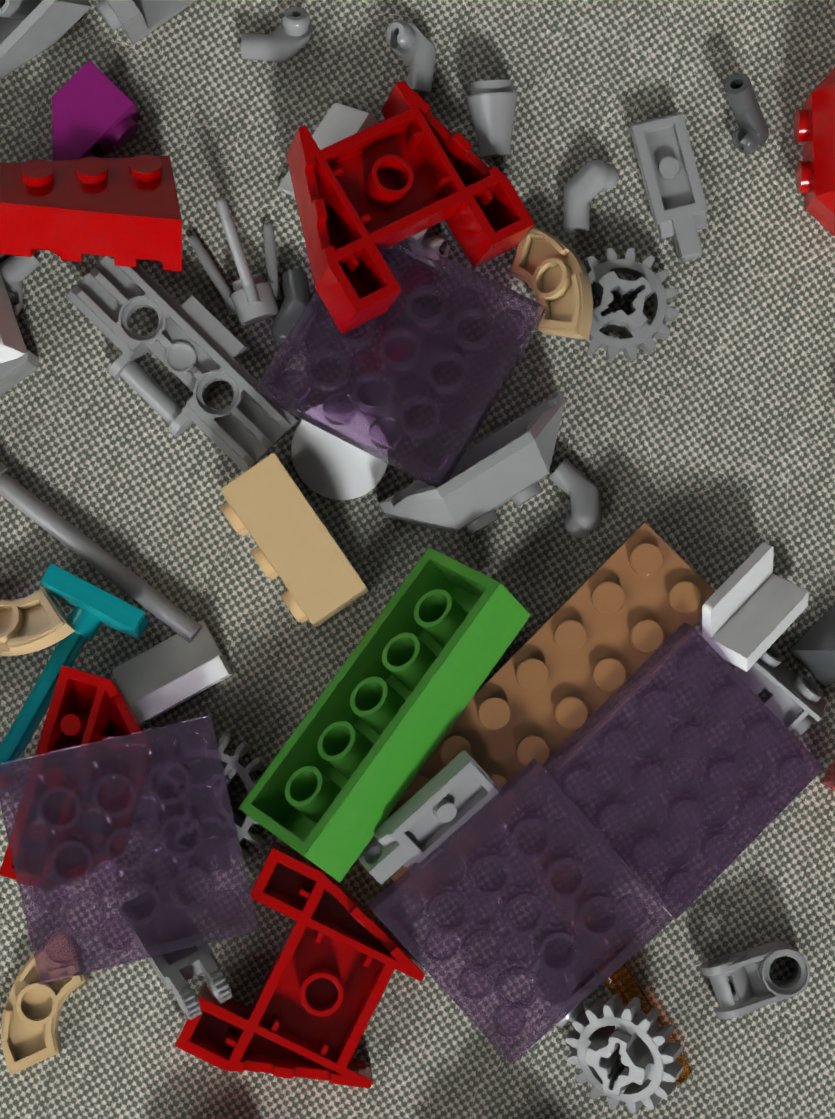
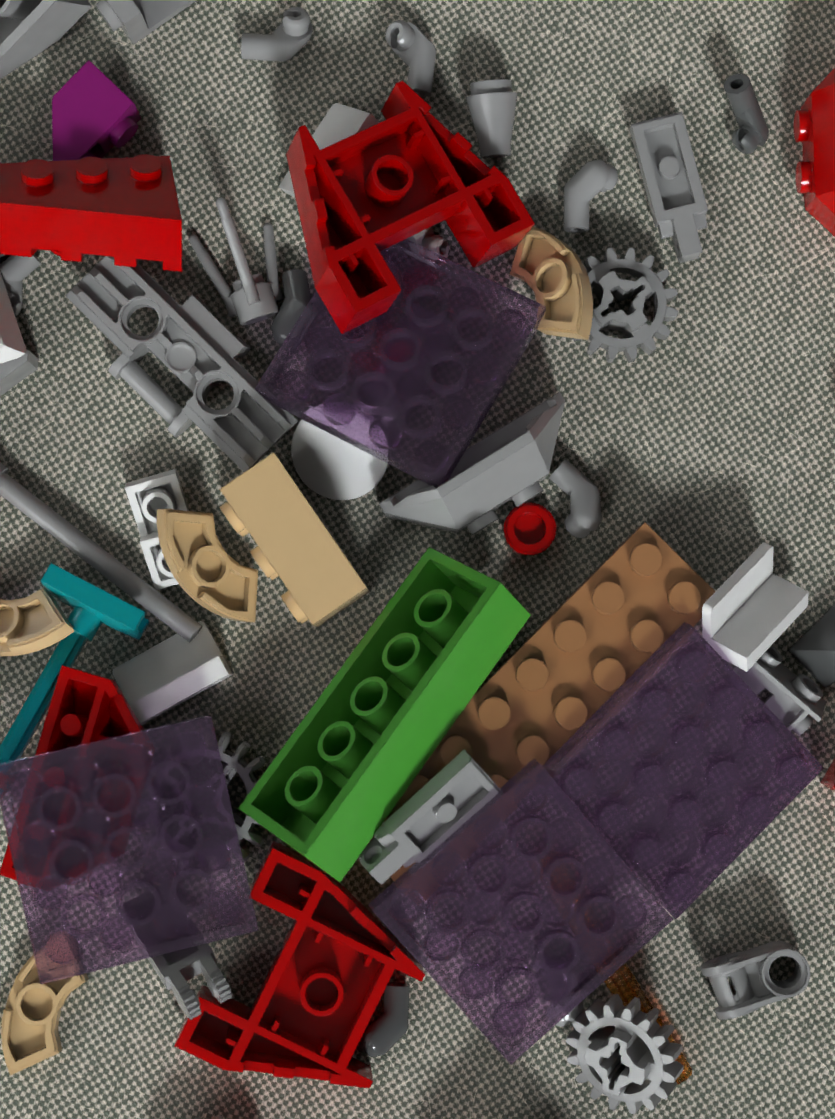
none -> white slope [125,469,189,590]
none -> tan tile [157,509,258,623]
none -> dark grey arm [356,982,410,1057]
none -> red tile [503,503,556,556]

